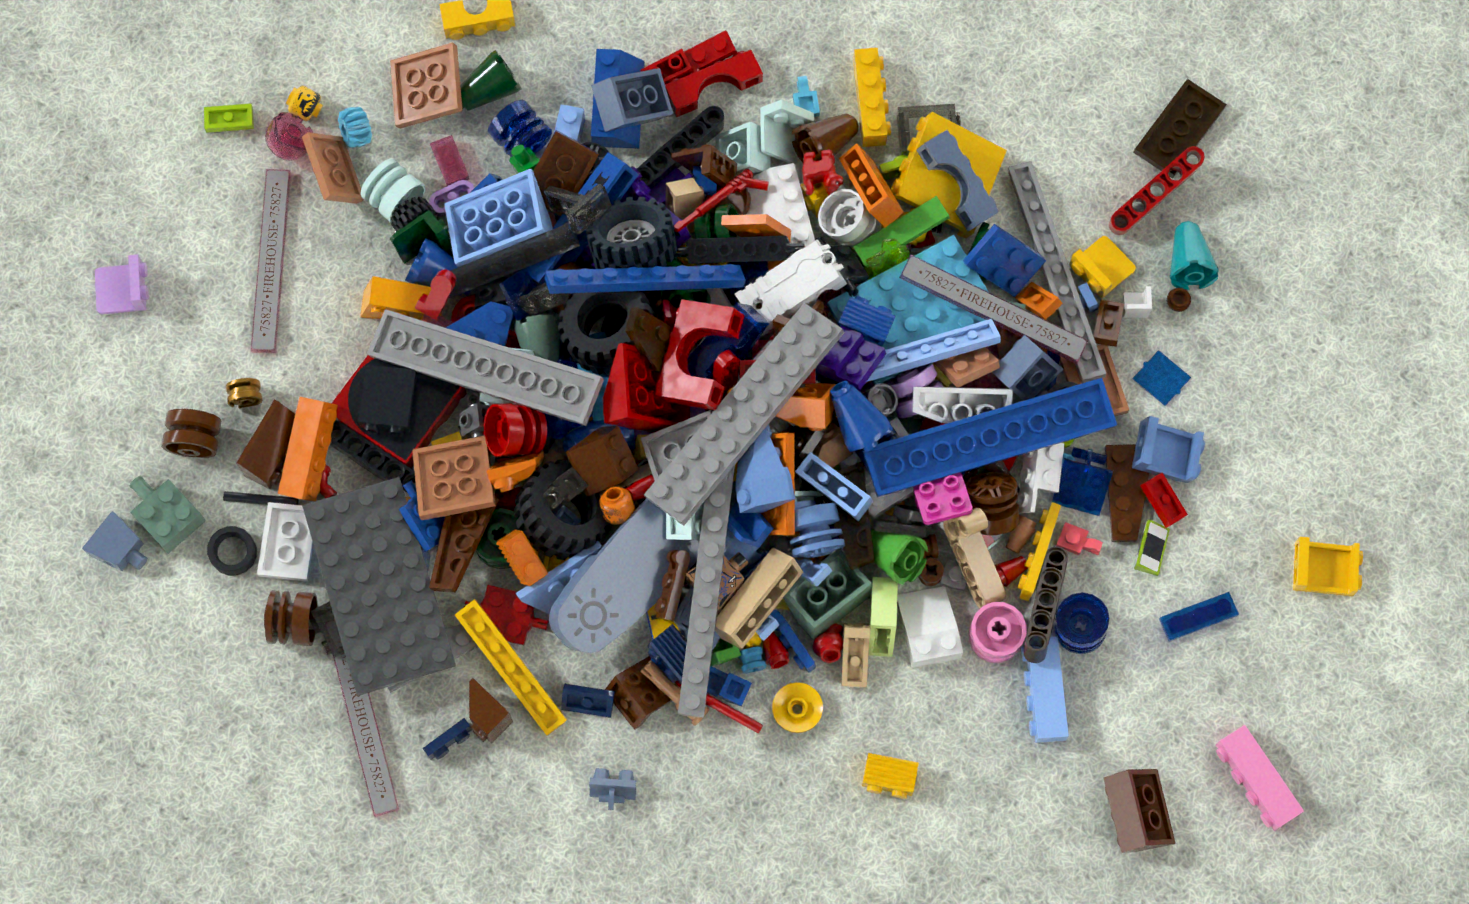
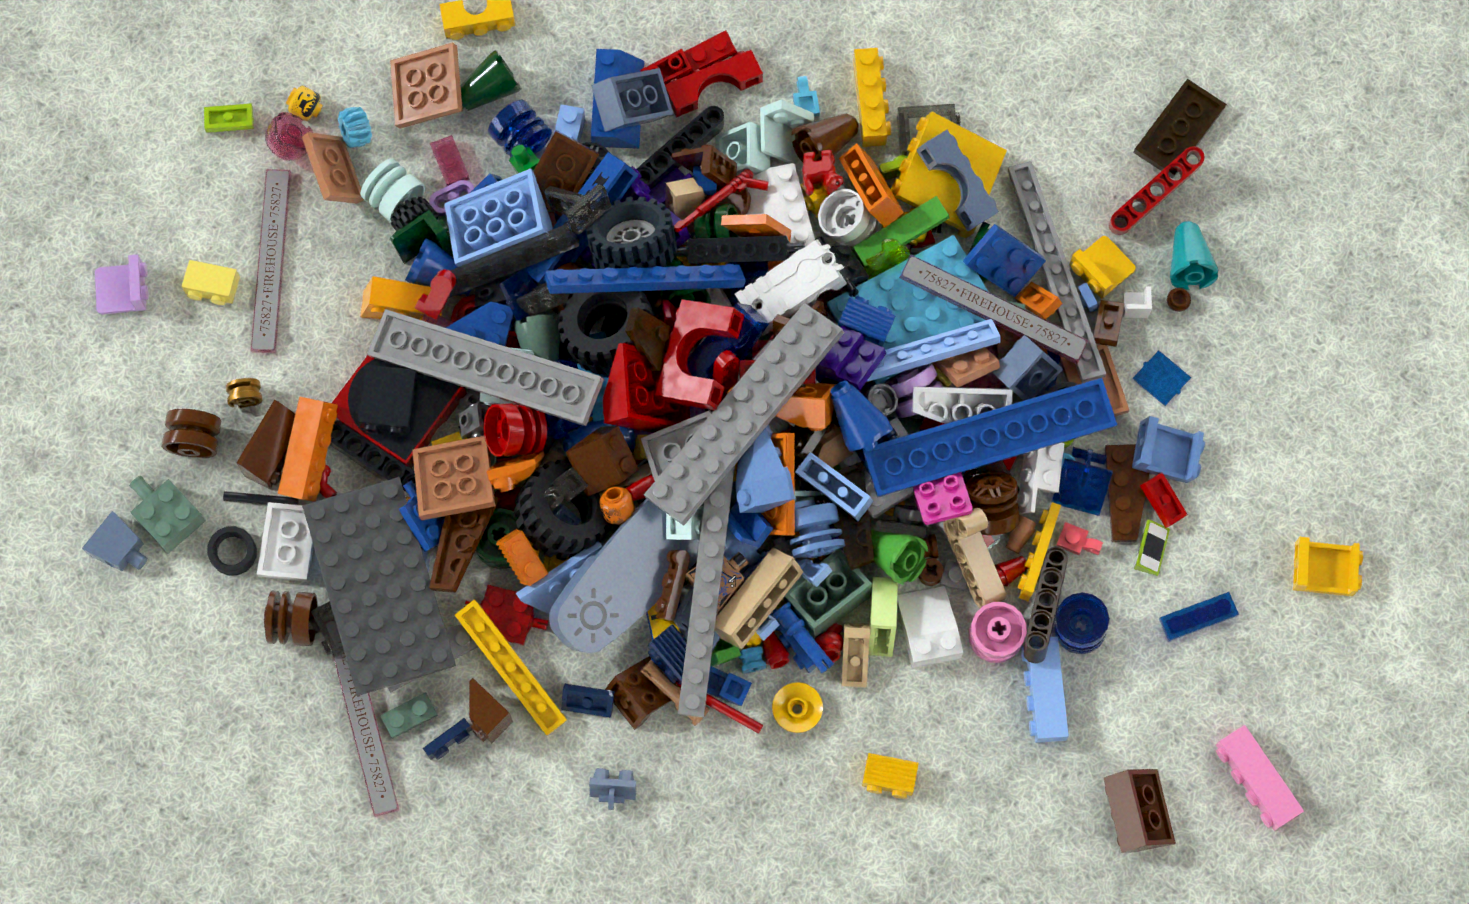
none -> light yellow brick [181,260,240,305]
none -> sand green plate [380,692,438,739]
none -> blue pin [772,602,835,674]

